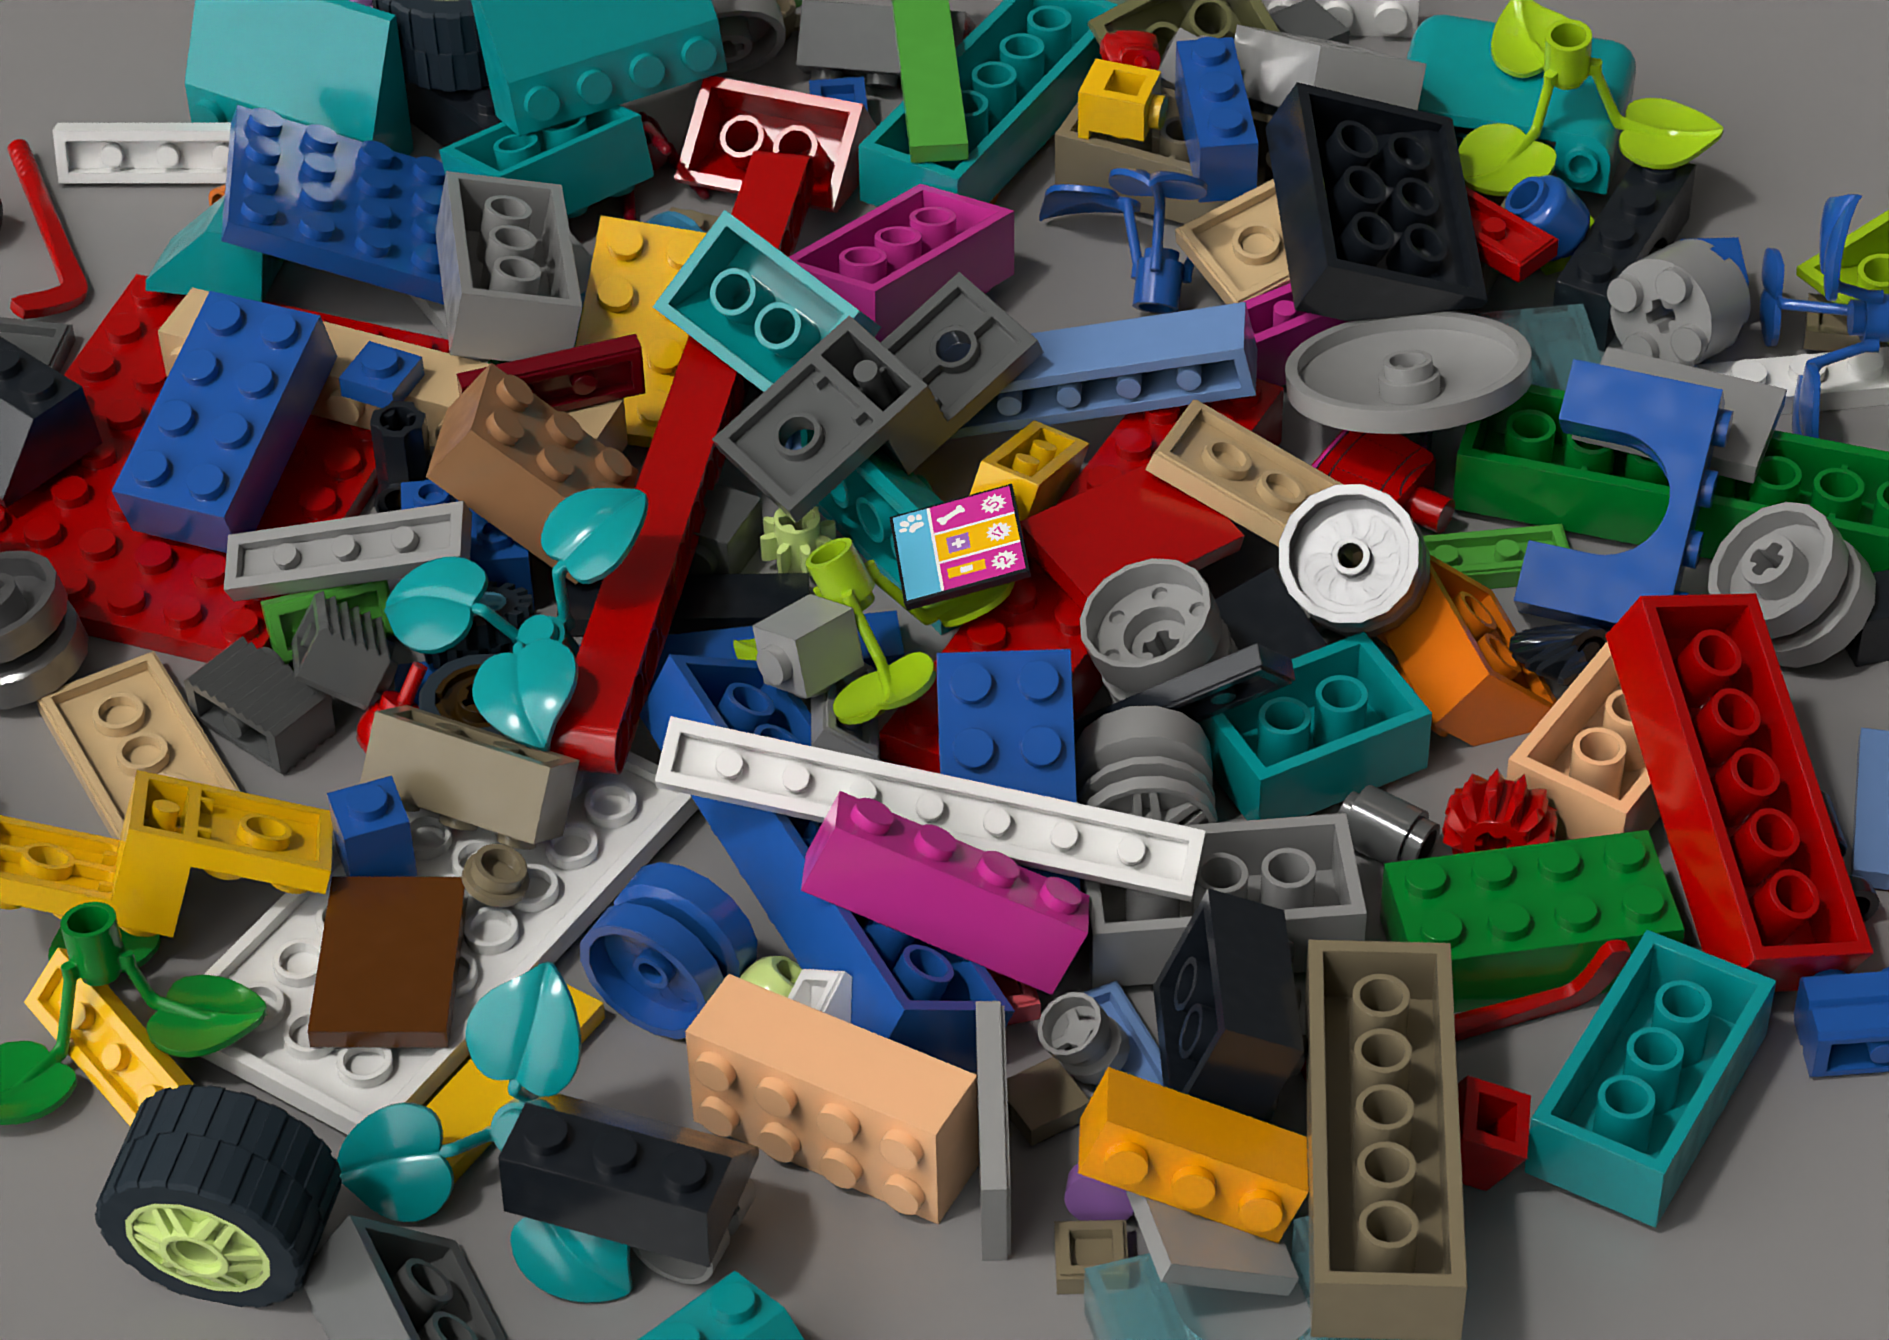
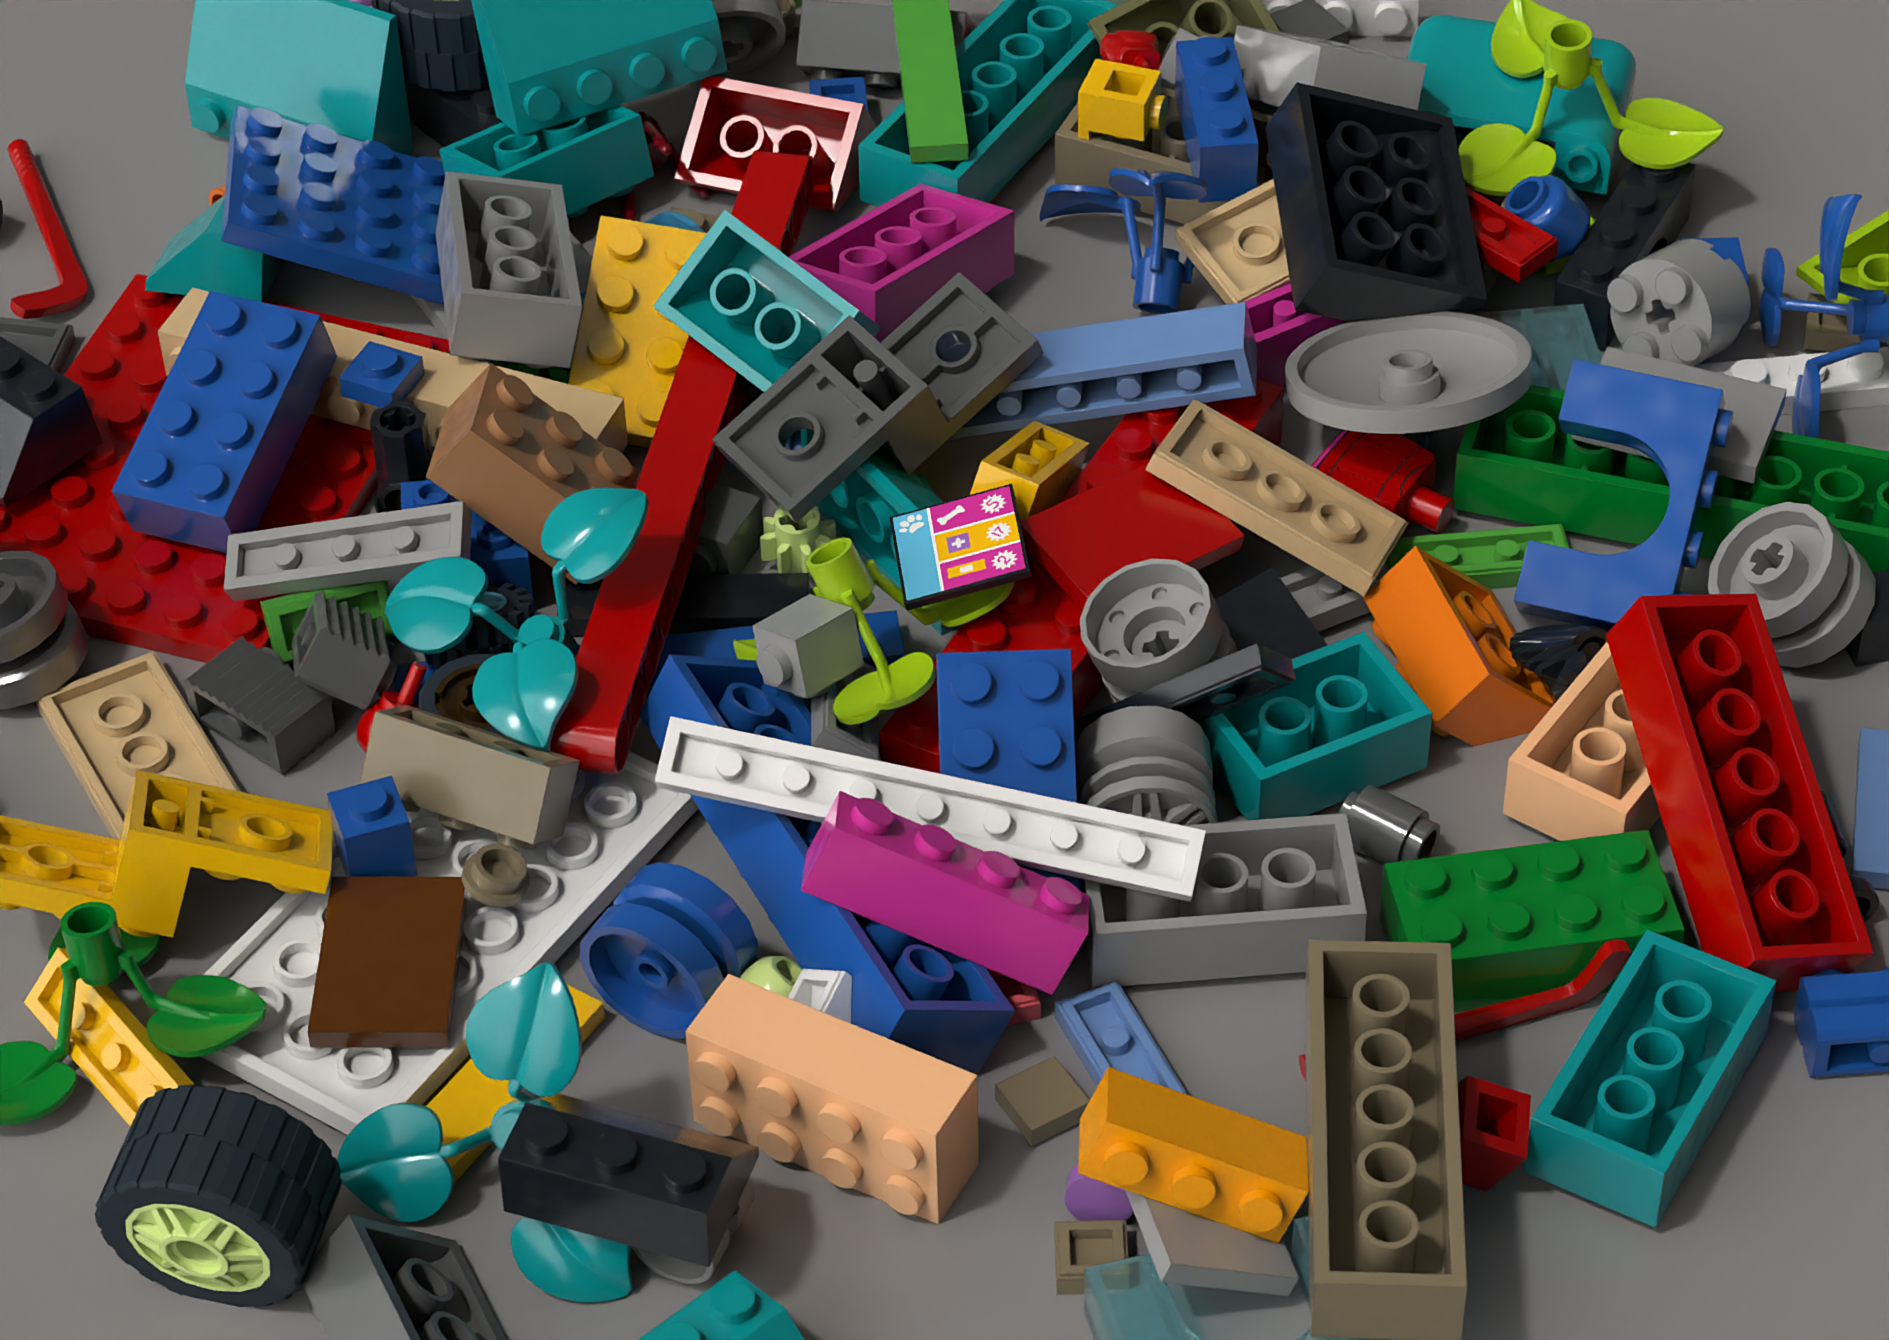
white plate [53,123,231,183] -> none
dark red tile [456,334,646,412] -> none
light grey tile [976,1001,1011,1261] -> none
light grey wheel [1037,992,1130,1084] -> none
black brick [1153,888,1308,1123] -> none
wheel [1279,484,1430,637] -> none
red gear [1442,768,1558,855] -> none

